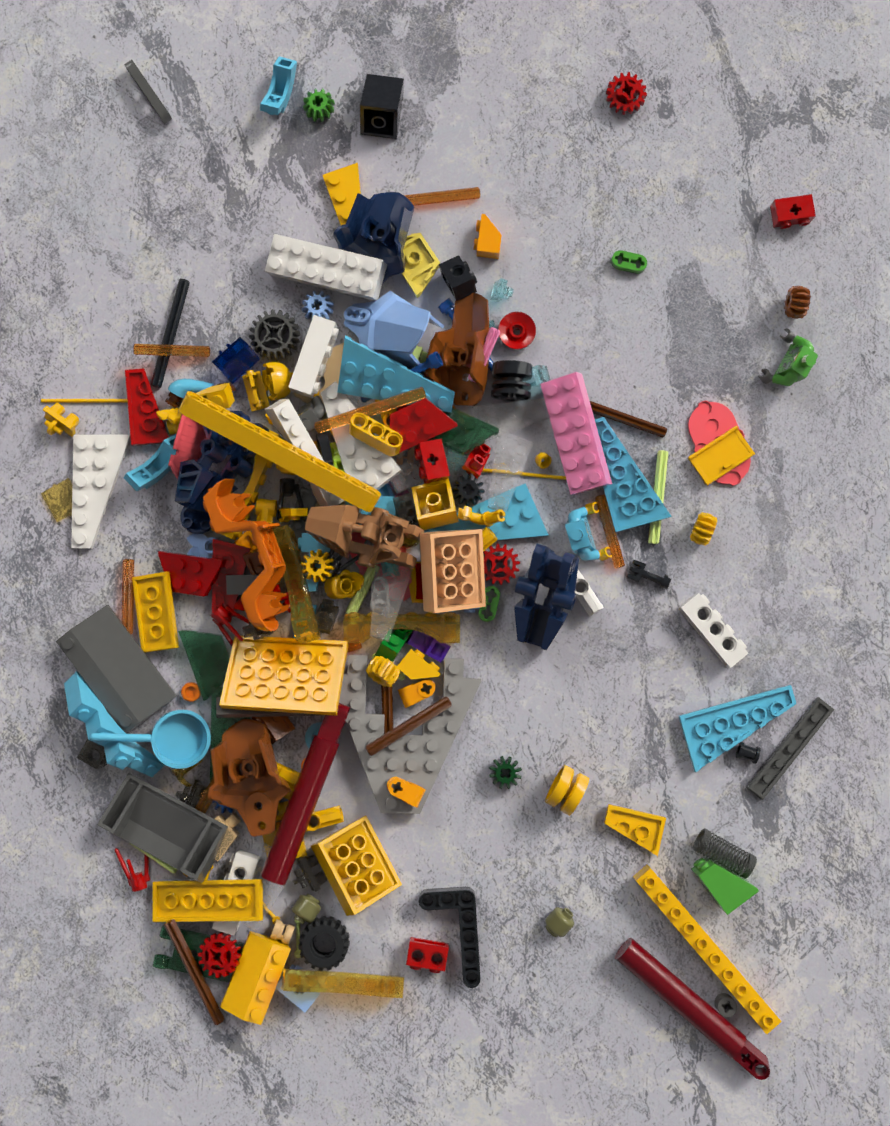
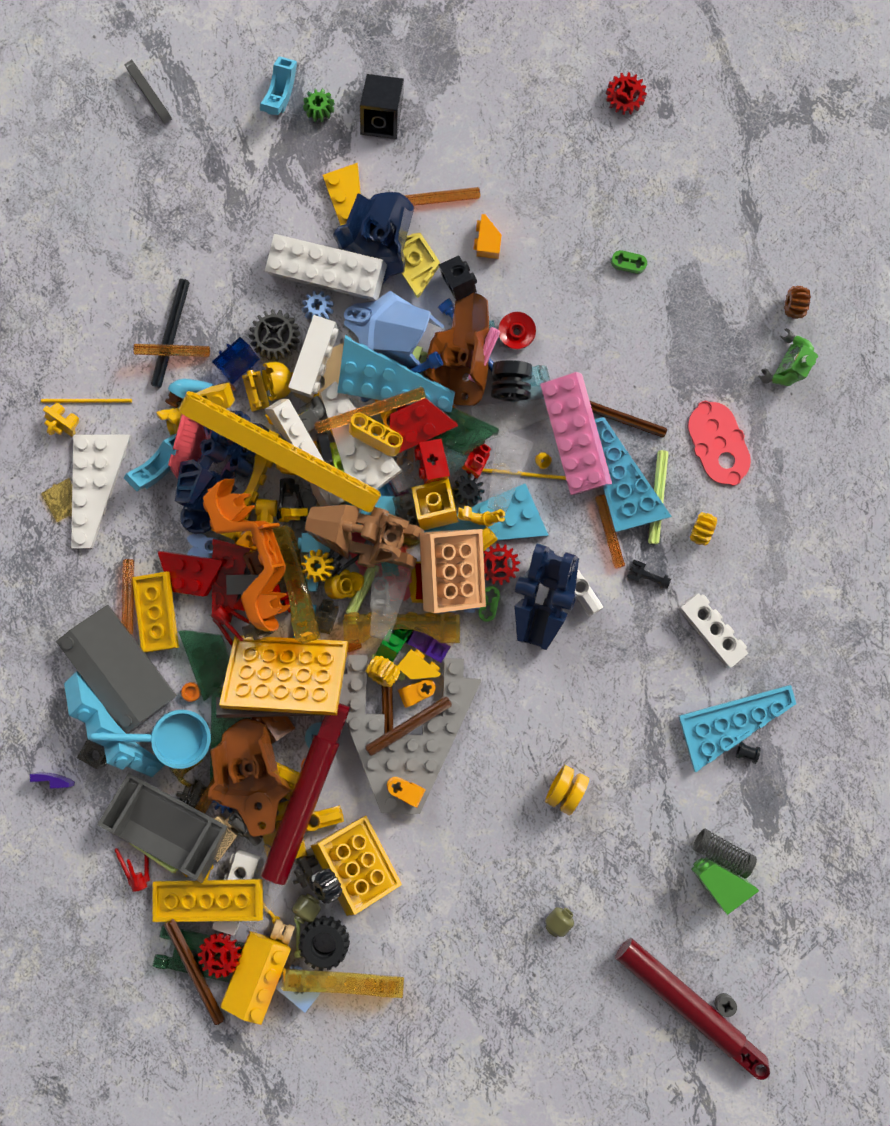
red wing [125,369,169,446] -> none
red brick [406,937,449,973] -> none
black beam [419,886,481,988] -> none
dark green gear [489,756,522,789] -> none
clear light blue tile [490,278,514,302] -> none
medium azure torso [565,502,612,561] -> none
yellow wing [604,804,666,856] -> none
yellow brick [633,864,782,1034] -> none
yellow door [688,426,755,486] -> none
dark grey tile [746,697,834,800] -> none
red brick [770,194,816,229] -> none
none -> dark purple slope [30,772,75,789]
none -> dark grey pin [228,813,263,846]
none -> black gear [310,868,342,904]

